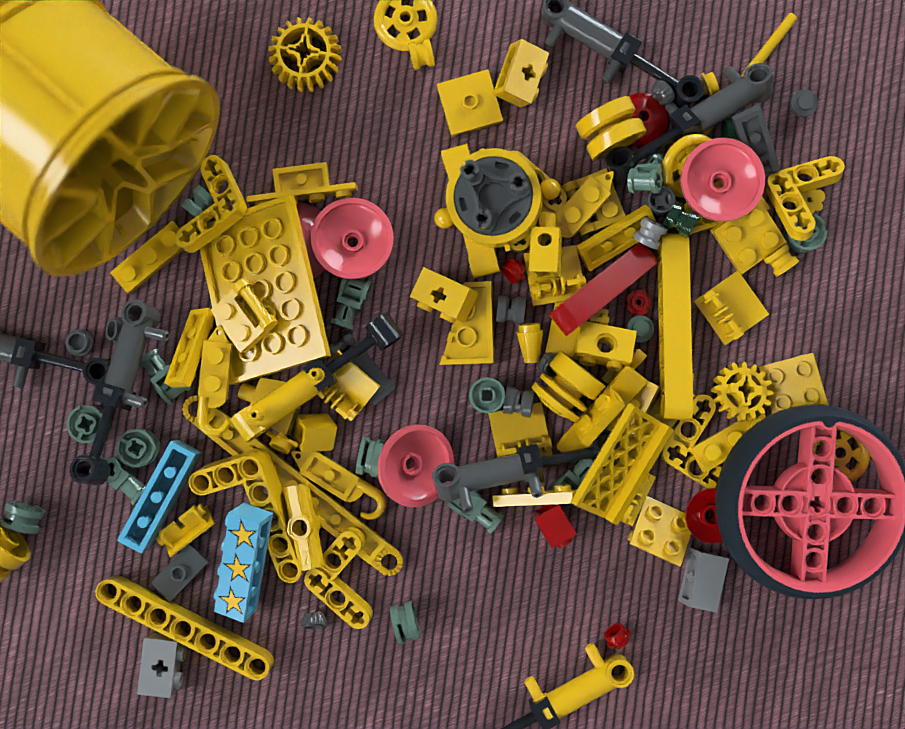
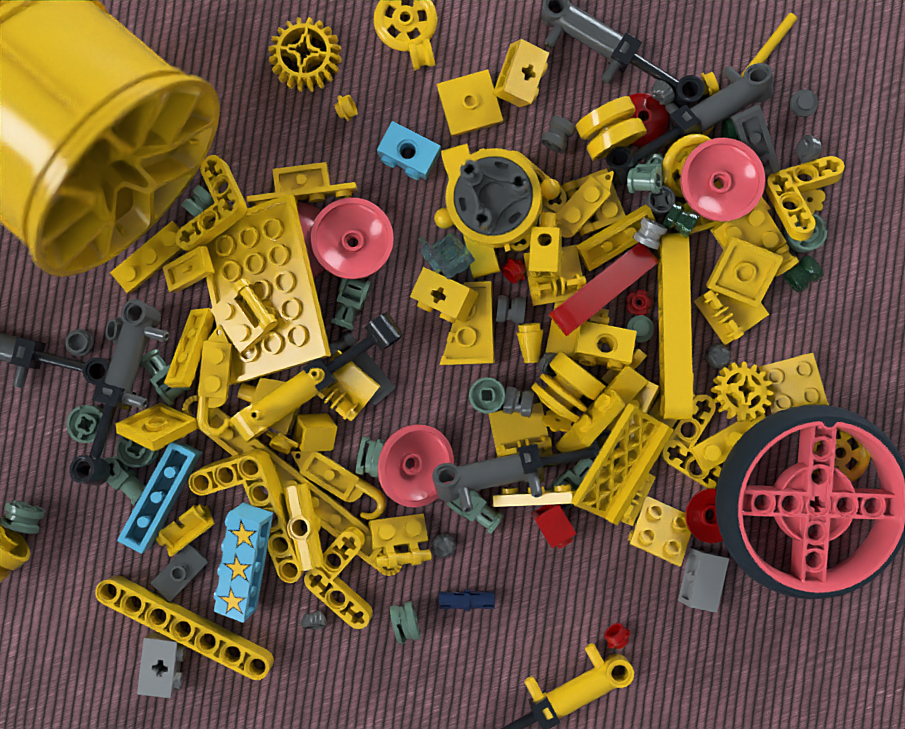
none -> yellow plate [115,403,198,451]
none -> yellow plate [163,246,215,293]
none -> yellow plate [334,94,358,121]
none -> yellow plate [369,514,431,569]
none -> medium azure brick [377,121,441,180]
none -> clear light blue bracket [418,232,475,279]
none -> dark grey piece [431,532,457,559]
none -> dark blue pin [439,589,495,611]
none -> dark grey wheel [540,116,576,154]
none -> yellow plant [542,410,573,432]
none -> dark grey piece [705,343,731,369]
none -> yellow plate [706,236,783,308]
none -> clear green wheel [783,255,824,293]
none -> dark grey plate [796,135,821,163]

